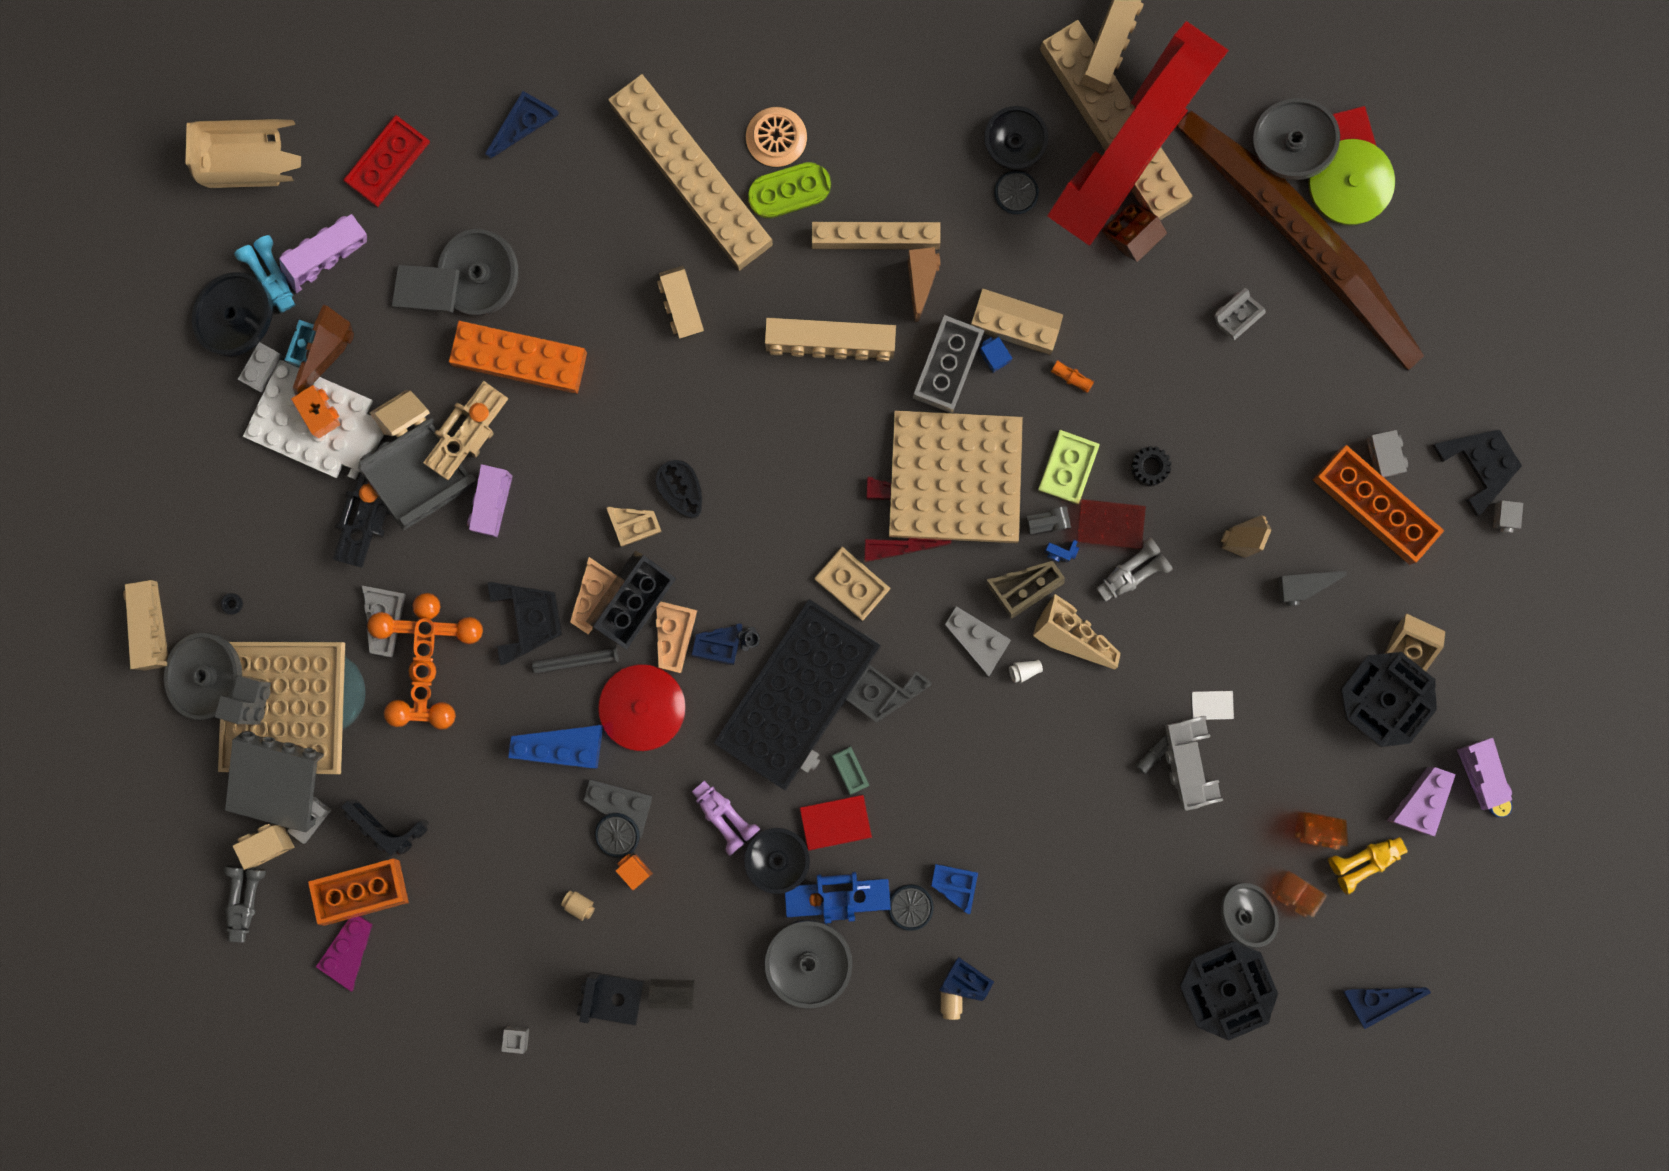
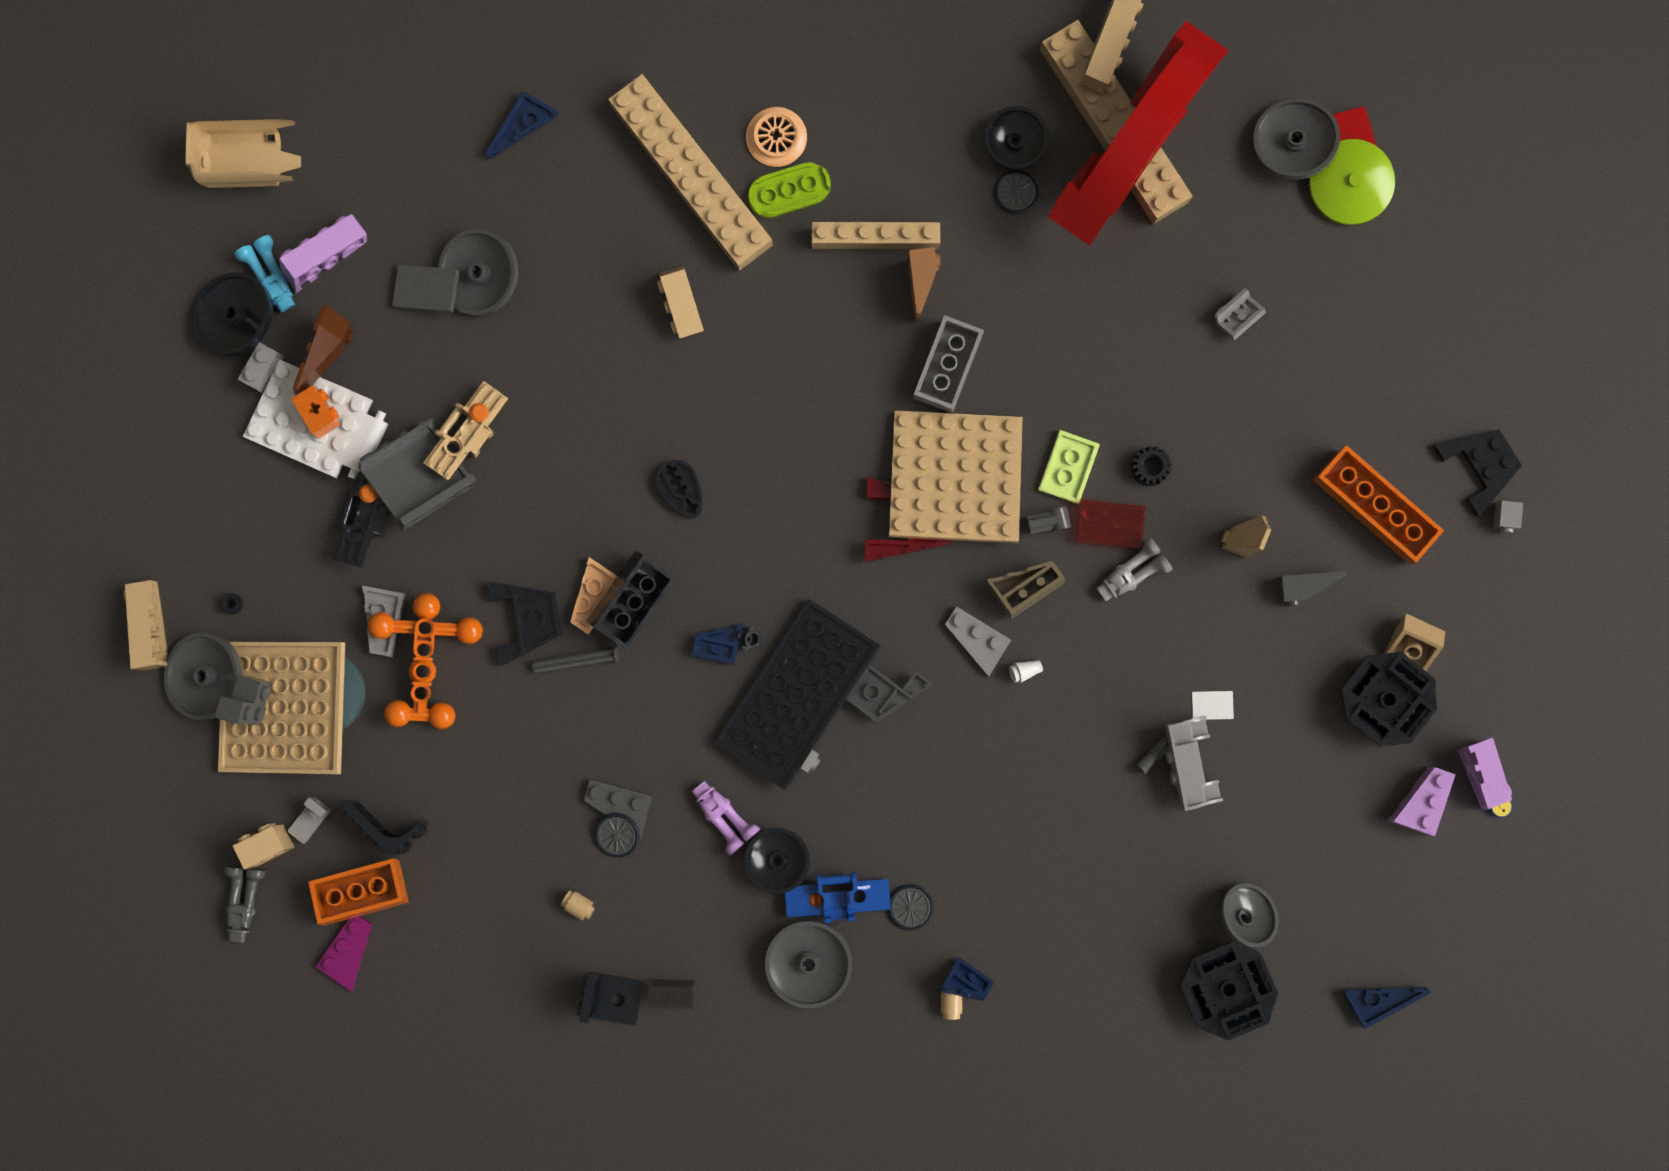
dark grey panel [225,731,324,833] -> none
medium azure brick [285,320,316,367] -> none
red tile [343,115,430,207] -> none
tan slope [369,390,430,437] -> none
orange brick [449,321,587,394] -> none
lavender wedge [467,464,513,538] -> none
light grey panel [502,1026,529,1054] -> none
blue wedge [509,725,603,768] -> none
red dish [599,665,686,751] -> none
tan wing [607,507,662,547] -> none
orange brick [616,854,653,890] -> none
light nougat wing [656,601,697,673] -> none
tan brick [765,318,896,362] -> none
red tile [800,795,872,851] -> none
tan tile [814,547,891,621] -> none
sand green tile [832,747,870,795] -> none
blue wing [931,864,978,914] -> none
tan slope [971,289,1063,355] -> none
blue brick [979,337,1013,373] -> none
tan wedge [1033,594,1121,669] -> none
blue bracket [1044,540,1079,562] -> none
orange pin [1051,360,1094,393] -> none
reddish brown slope [1102,203,1167,262] -> none
reddish brown wedge [1176,111,1424,371] -> none
clear orange brick [1274,871,1327,918] -> none
clear orange slope [1294,811,1348,850] -> none
yellow piece [1328,837,1407,895] -> none
light grey brick [1366,430,1408,478] -> none

